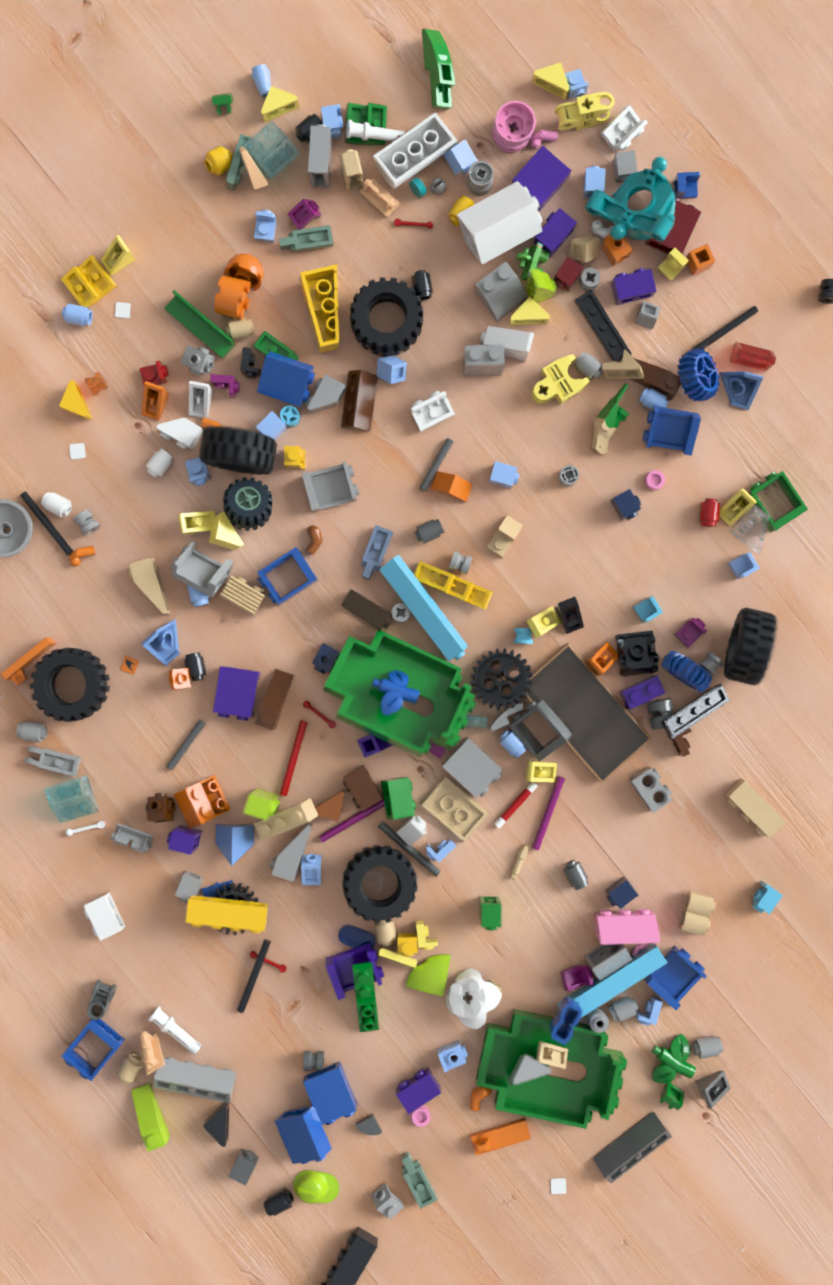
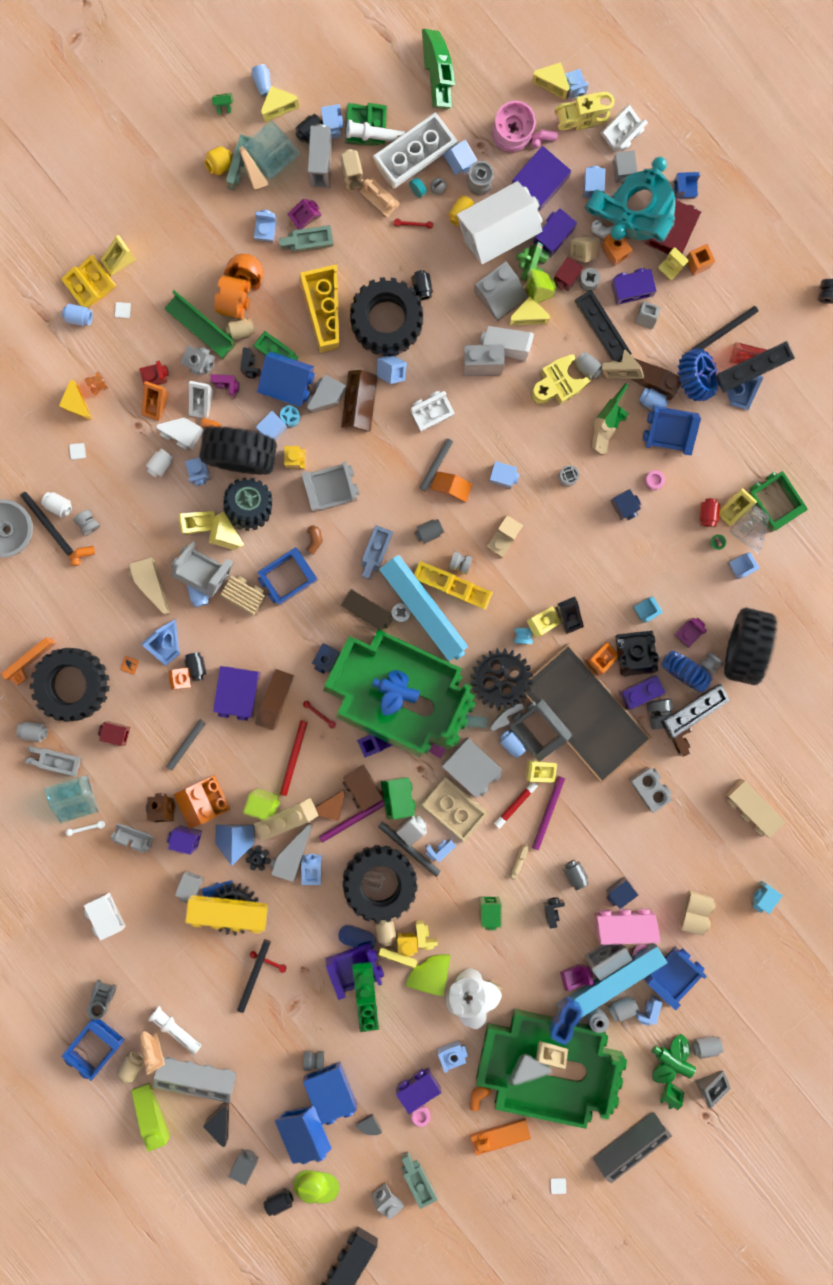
none -> dark red brick [98,721,130,746]
none -> black plant [246,845,271,871]
none -> black bracket [543,897,565,929]
none -> green hinge [710,534,726,550]
none -> black tile [715,341,795,393]

